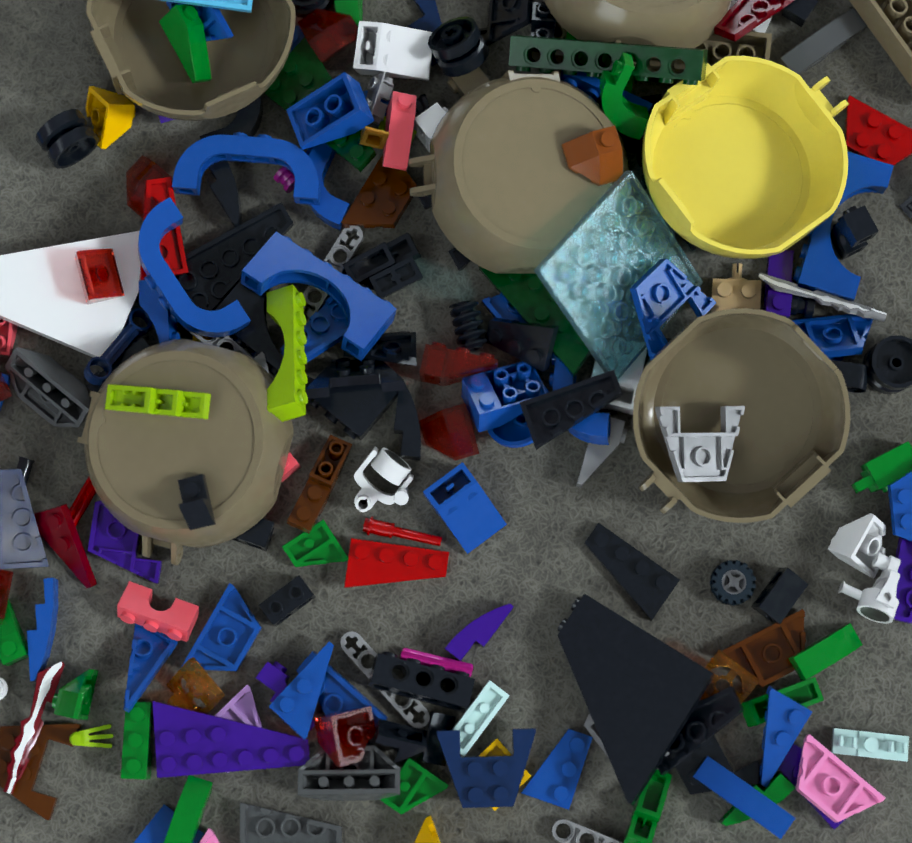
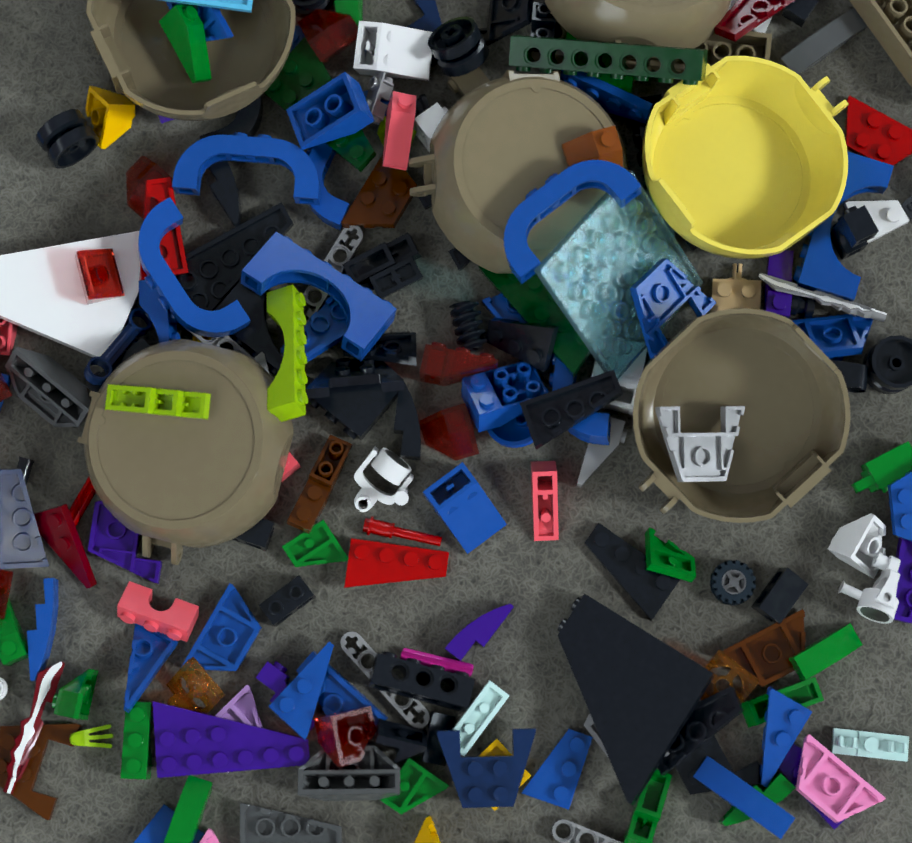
black slope [178,474,216,530] -> none
magenta wheel [273,166,295,193] -> none
pearl gold slope [359,126,389,149] -> none
green arch [599,52,649,140] -> none
none -> blue arch [504,160,642,284]
none -> coral slope [531,461,559,541]
none -> green wing [645,528,696,582]
none -> white wing [844,200,910,244]

